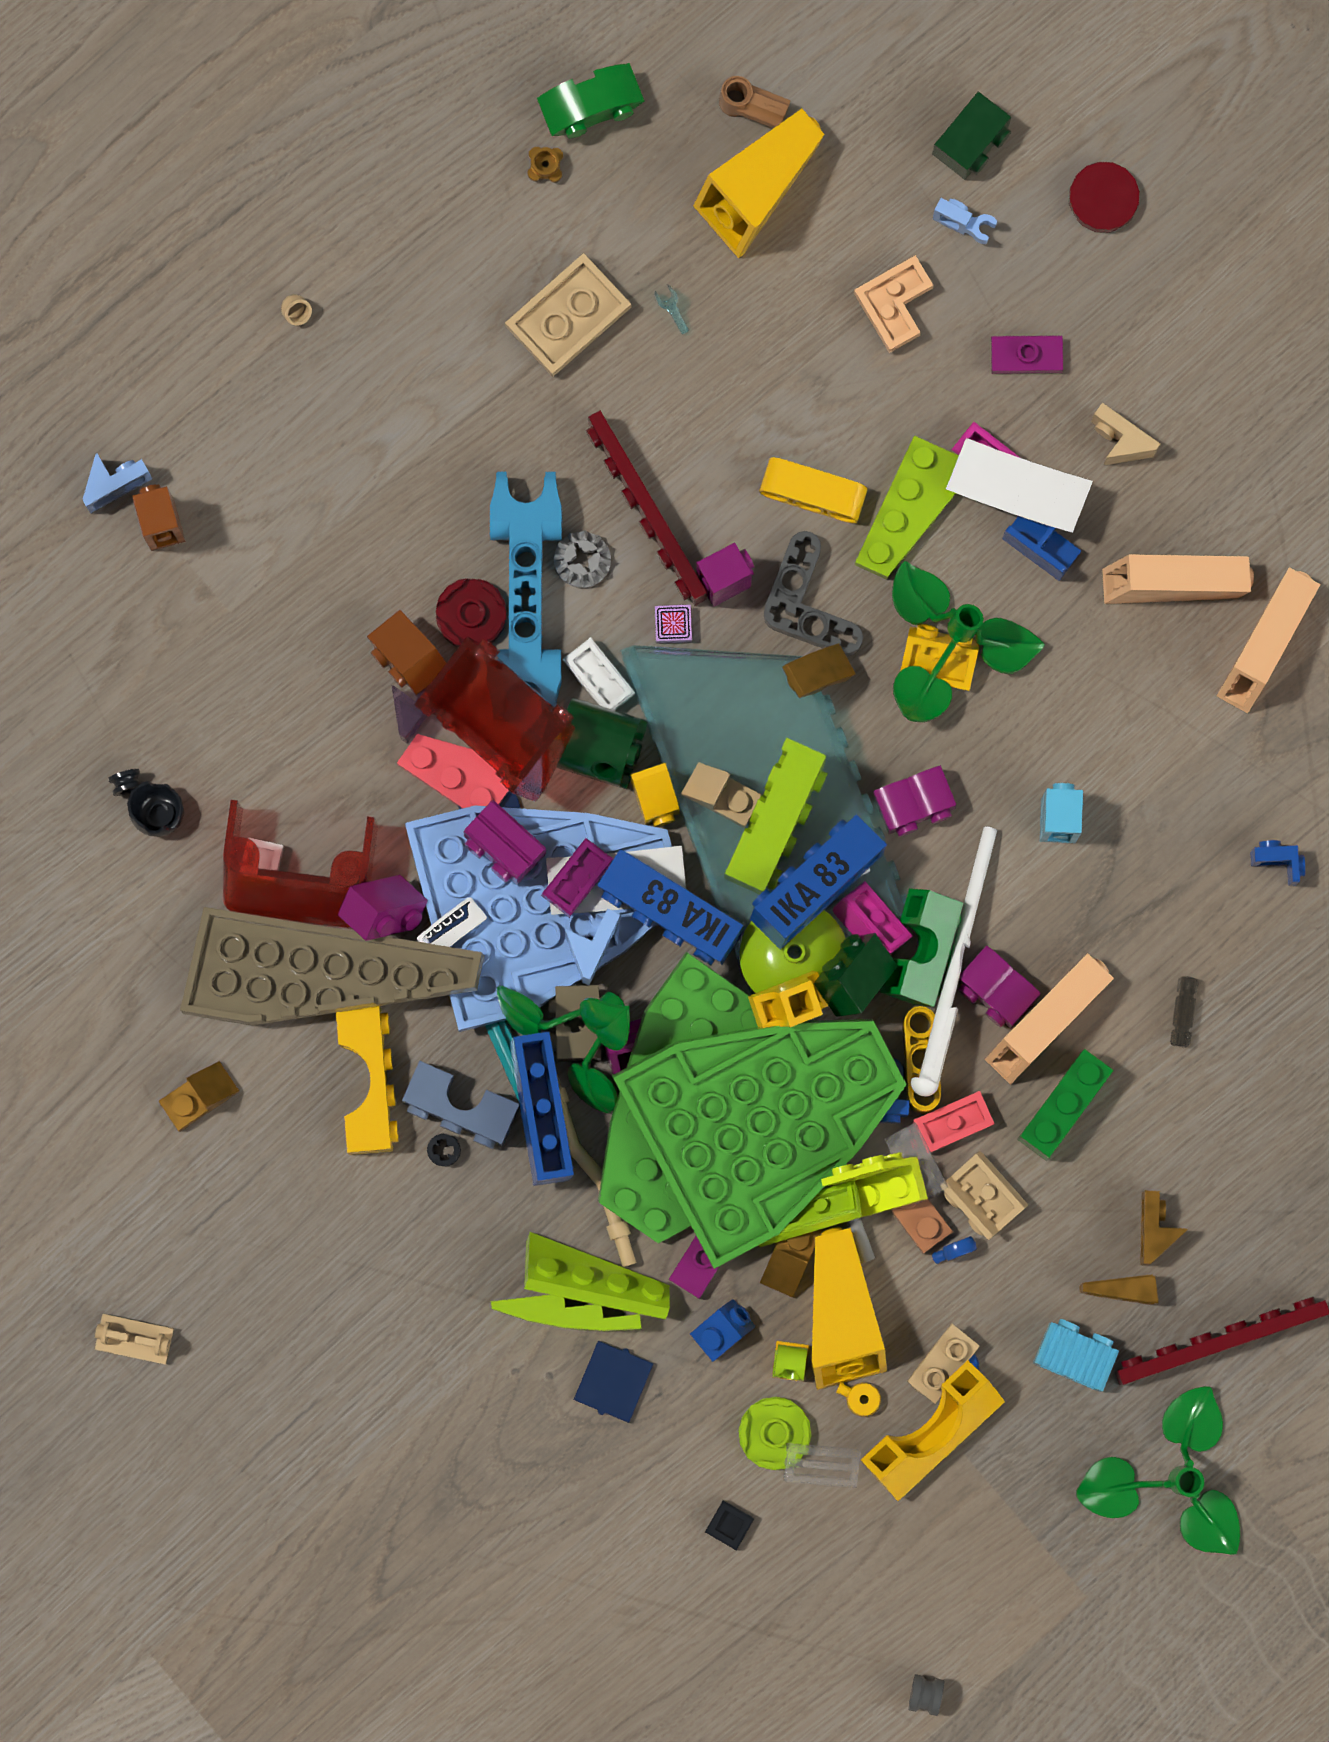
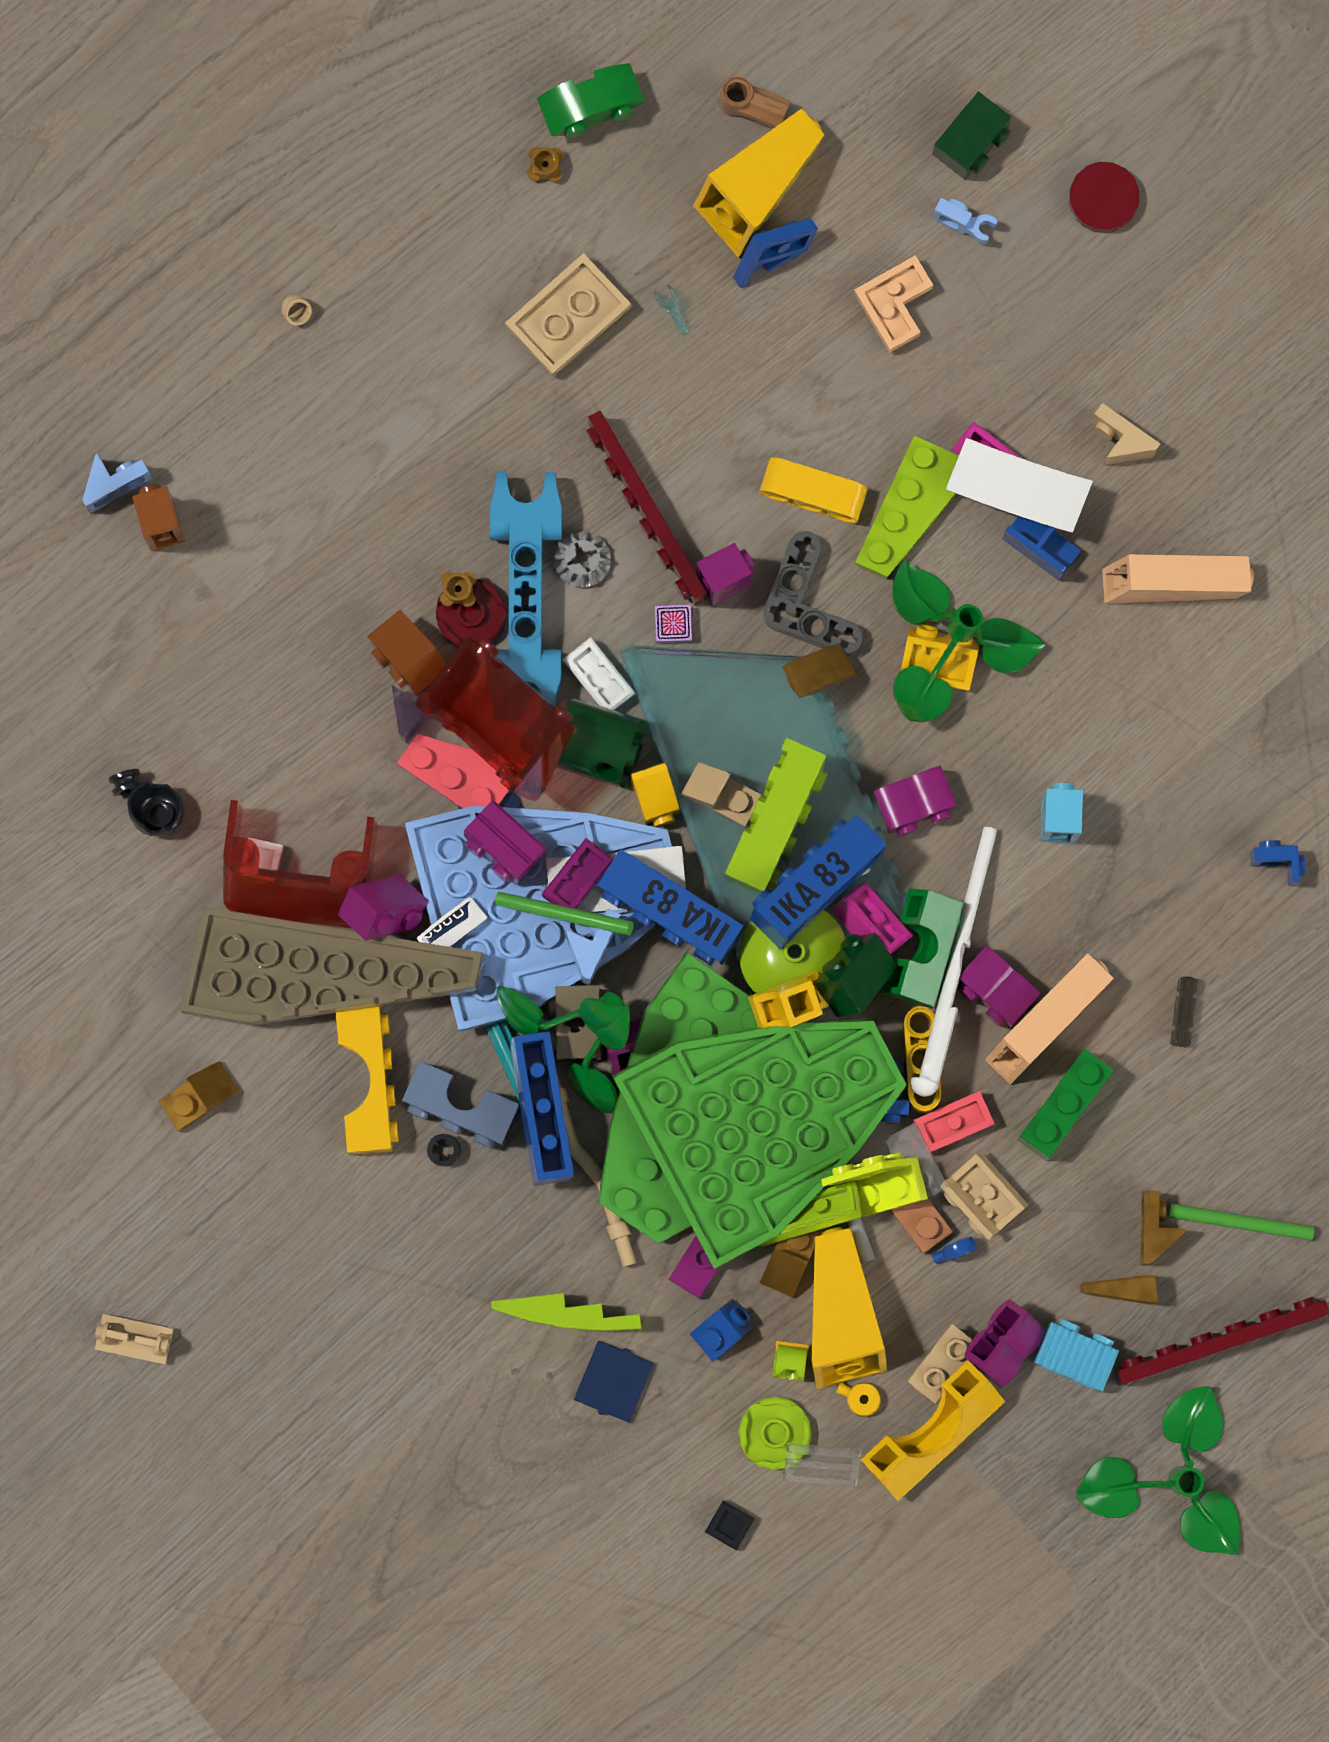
lime wing [524,1232,670,1320] -> none
dark grey wheel [908,1674,944,1716] -> none
magenta plate [991,336,1063,374] -> none
light nougat slope [1217,567,1321,714] -> none
none -> pearl gold plate [440,571,476,607]
none -> bright green bar [495,892,634,936]
none -> blue wing [733,218,818,288]
none -> magenta brick [964,1299,1046,1387]
none -> bright green bar [1168,1203,1315,1241]

